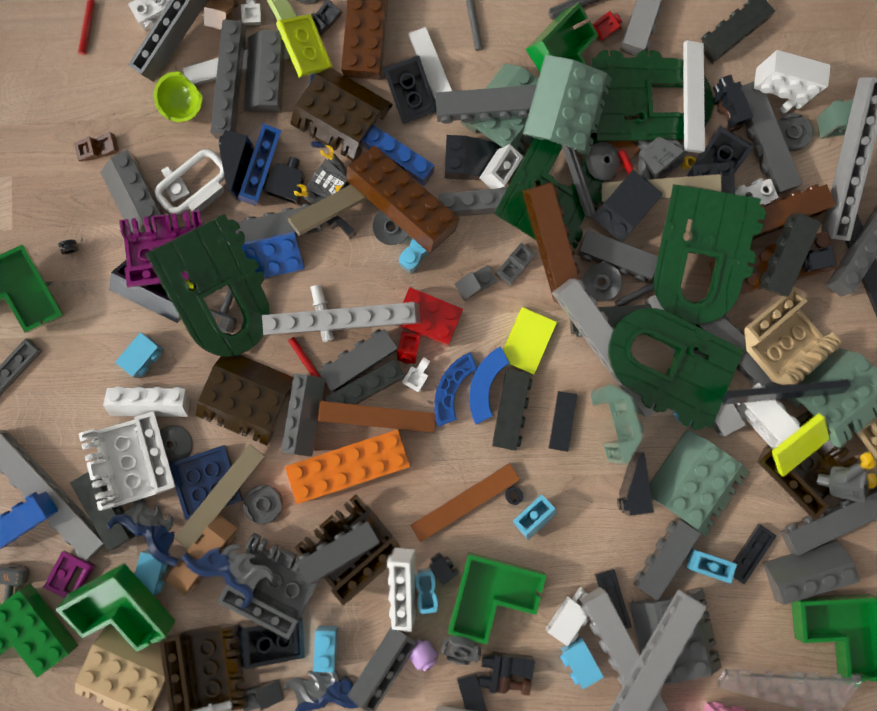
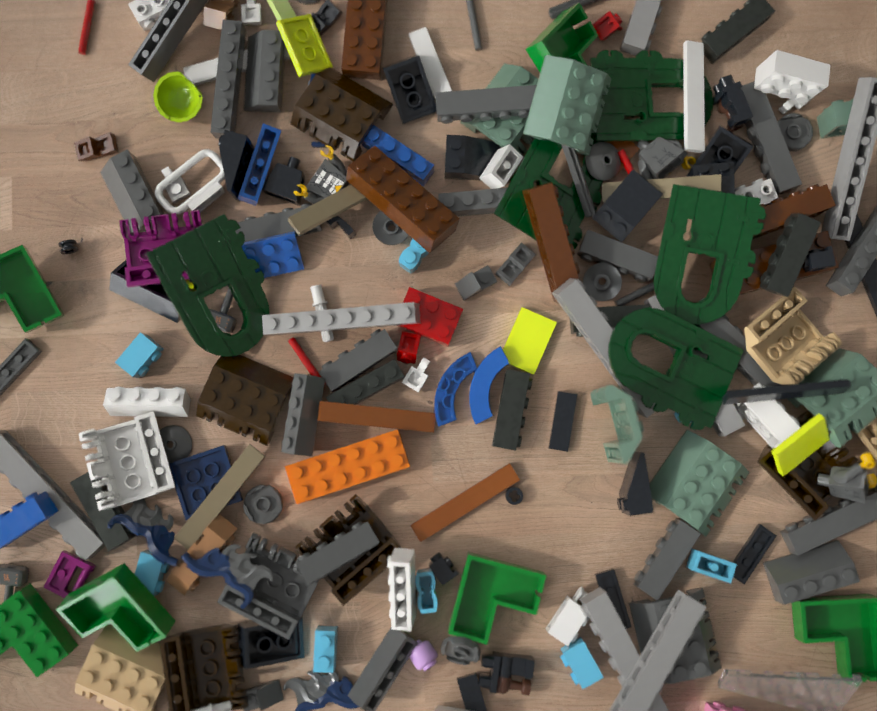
medium azure brick [513,494,557,540] -> none

